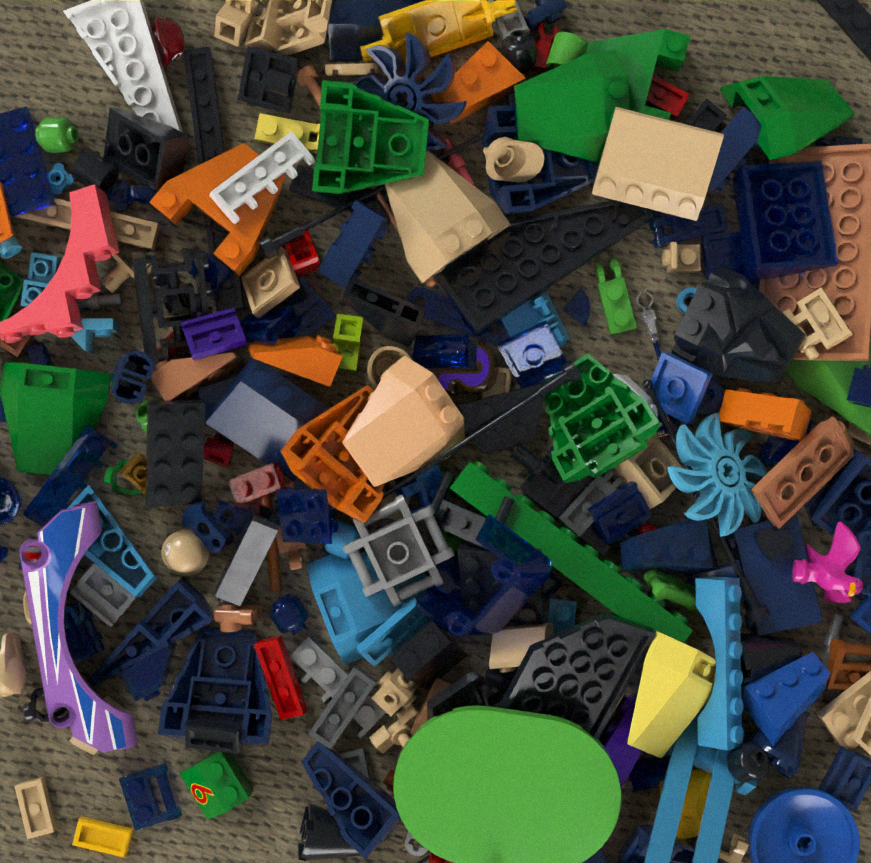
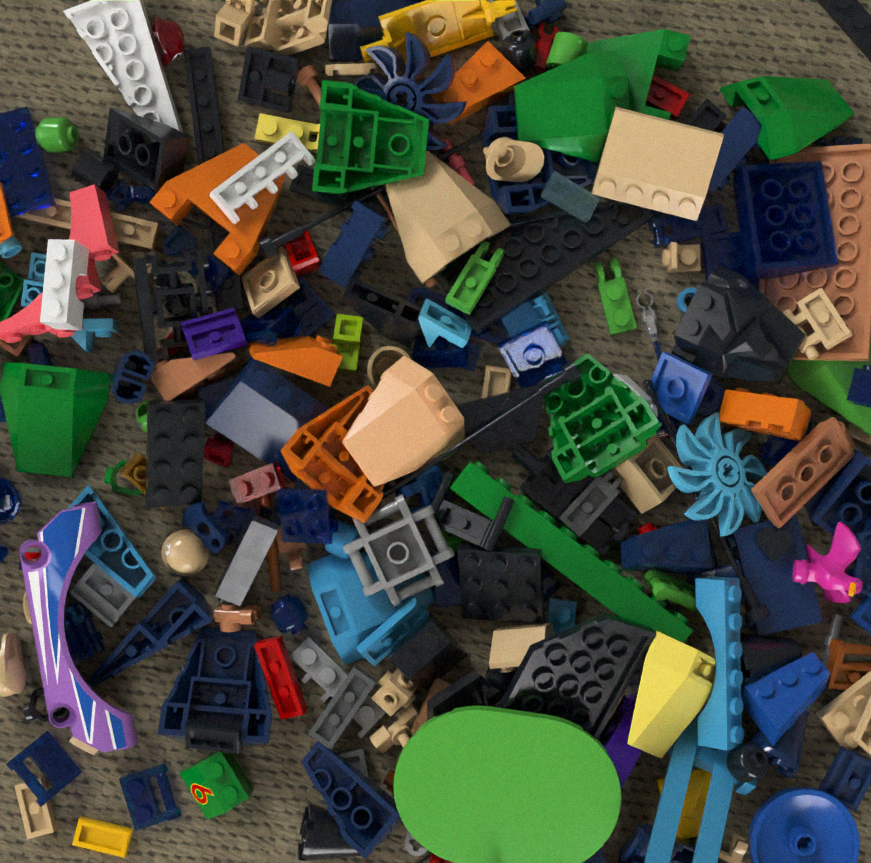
clear blue hinge [23,426,119,526] -> none
dark azure plate [42,163,74,195] -> none
clear blue slope [120,643,176,702] -> none
clear blue windscreen [417,514,552,637] -> none
dark brown animal [435,343,499,396] -> none
clear blue tile [563,288,590,326] -> none
clear blue plate [587,481,653,544] -> none
plate [629,756,671,791] -> none
none -> clear blue plate [6,731,82,807]
none -> white arch [40,239,89,330]
none -> tile [162,225,199,257]
none -> medium azure slope [418,299,472,348]
none -> bright green hinge [445,240,505,315]
none -> clear light blue tile [540,171,600,223]

